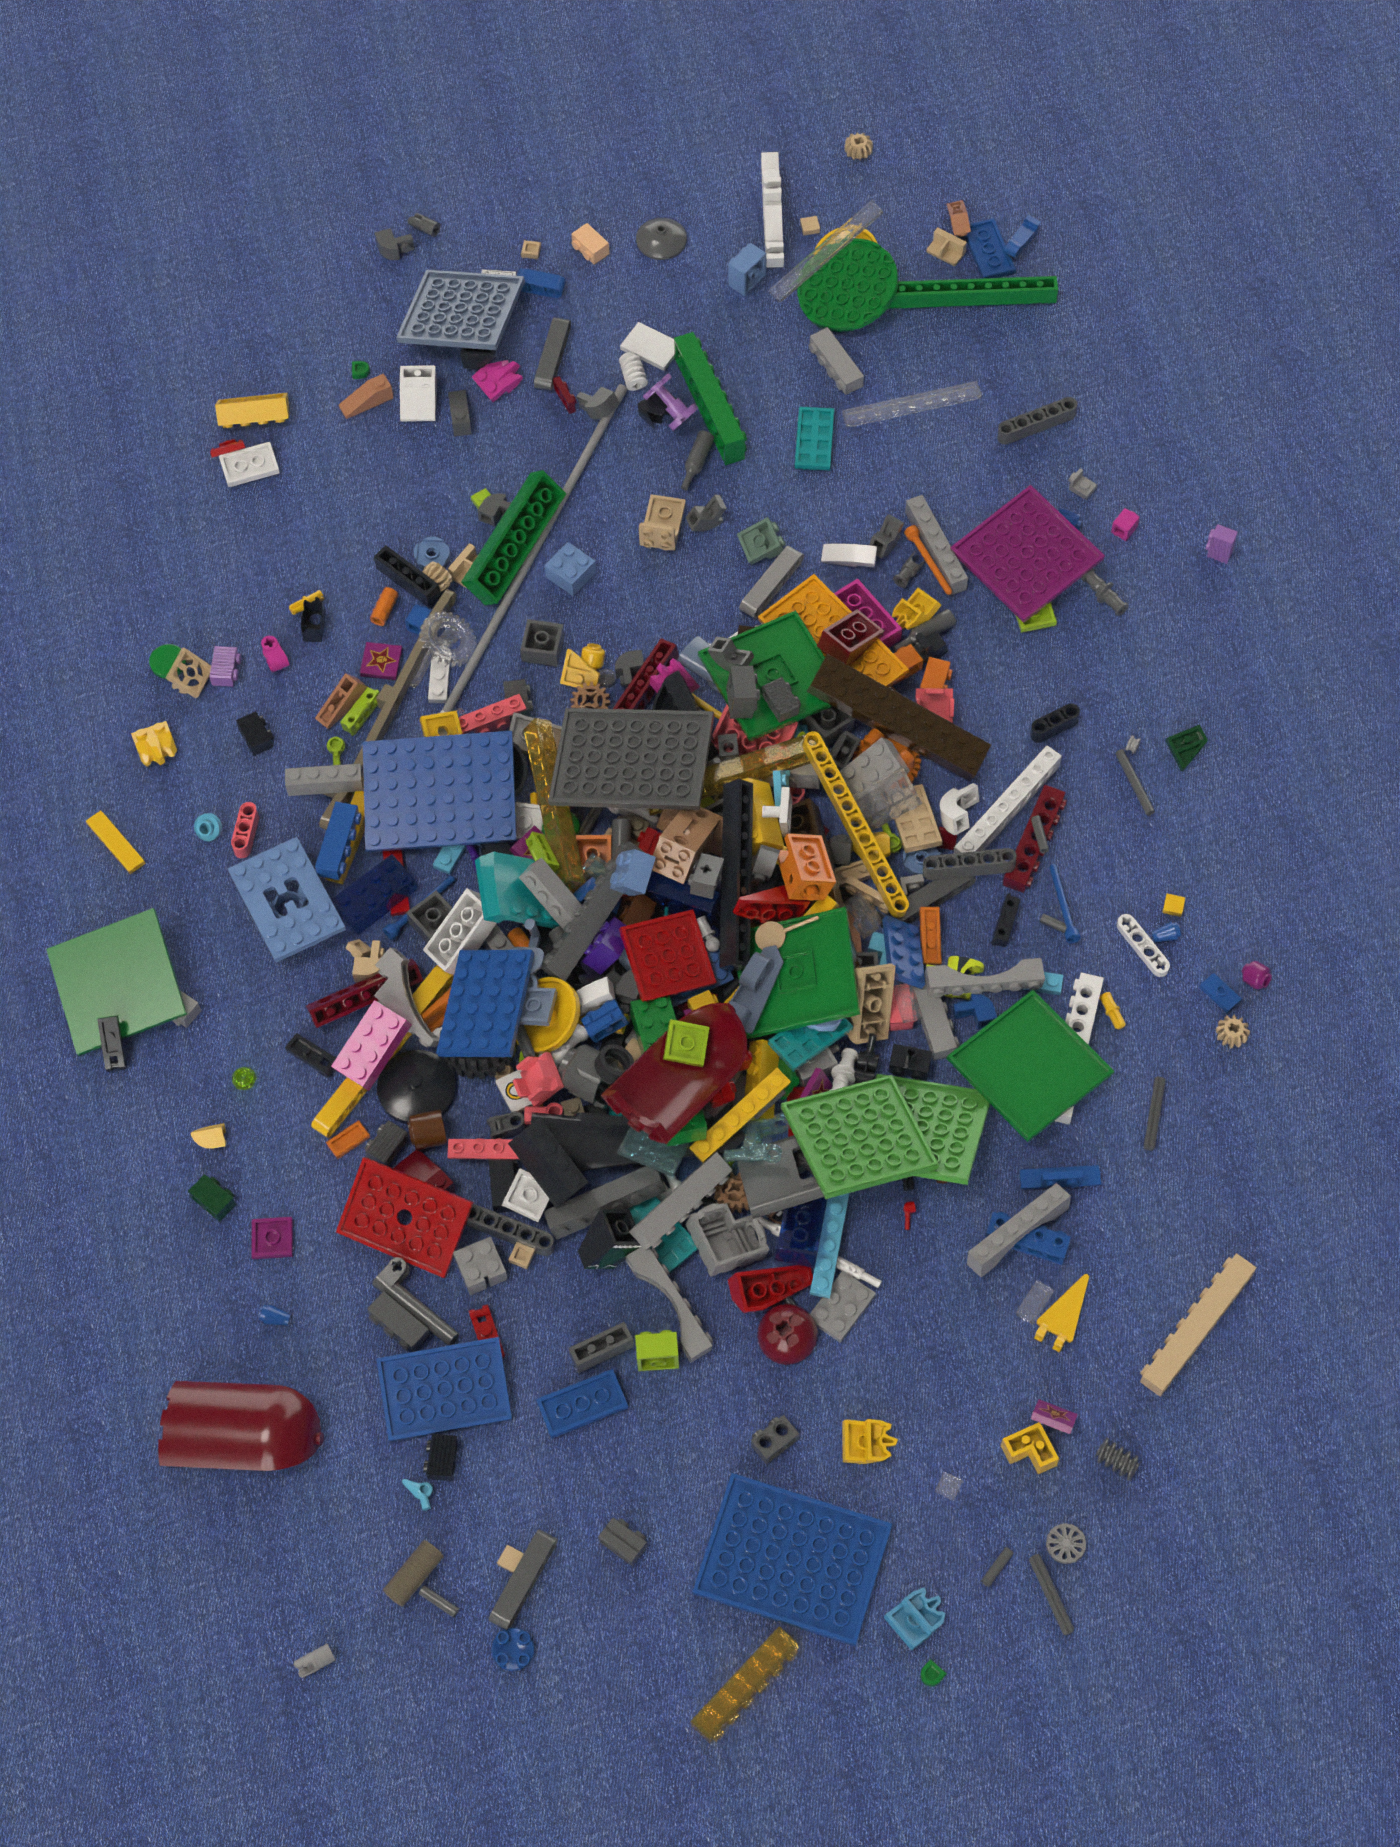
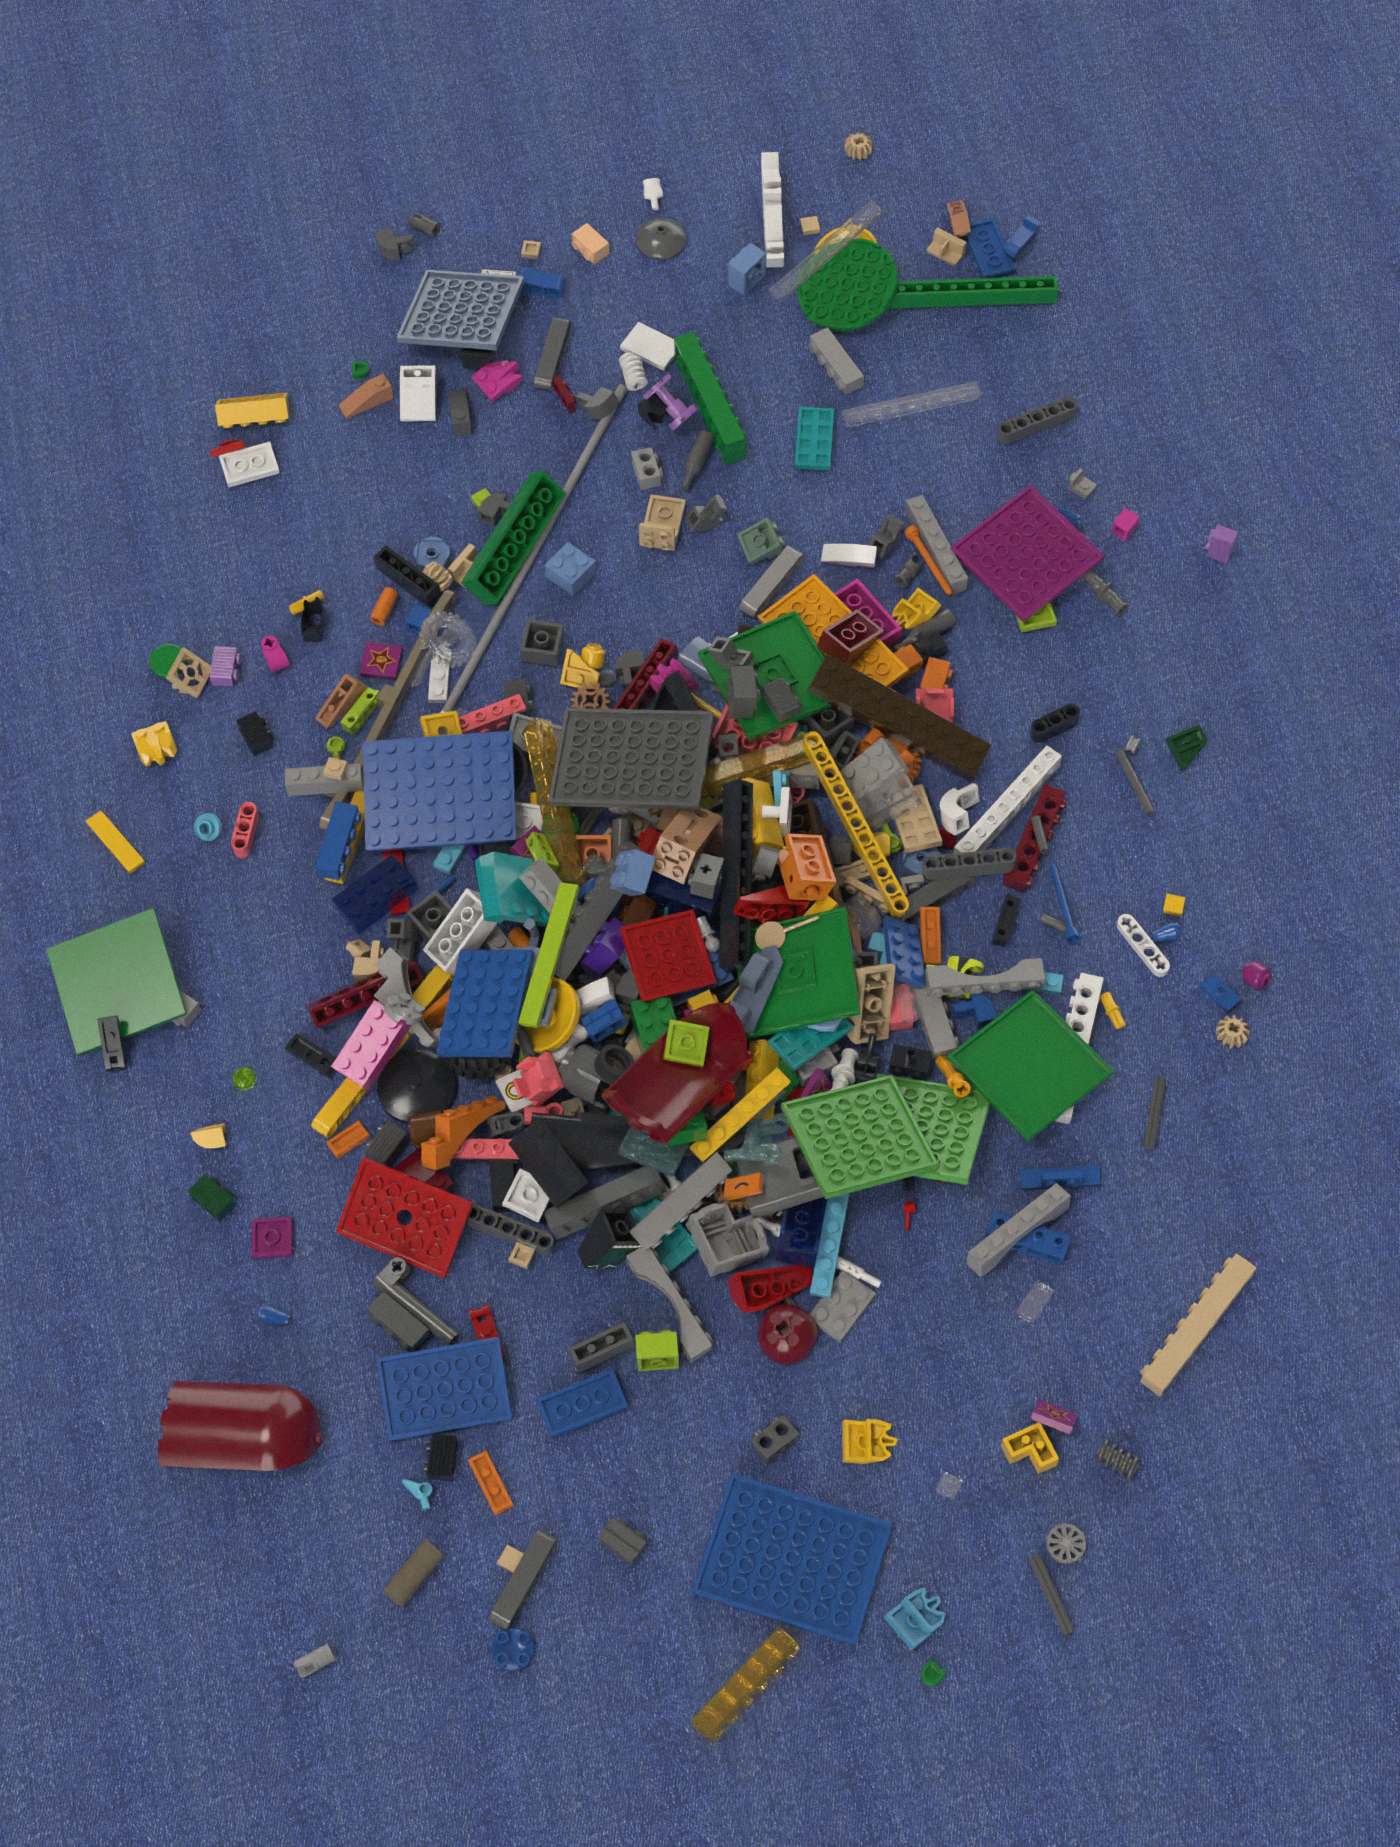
medium blue plate [228,837,346,963] -> none
dark grey piece [419,1585,459,1618] -> none
light grey piece [453,1237,507,1295] -> none
dark grey piece [981,1547,1014,1587] -> none
yellow flag [1034,1274,1089,1352] -> none
none -> tan plate [323,757,348,781]
none -> light grey plate [384,993,425,1025]
none -> dark grey brick [386,918,419,960]
none -> orange arch [421,1096,505,1170]
none -> orange tile [468,1451,514,1516]
none -> lime tile [518,883,580,1028]
none -> light grey brick [631,447,663,490]
none -> white piece [643,178,663,210]
none -> orange tile [724,1172,763,1201]
none -> light orange pin [936,1056,971,1098]

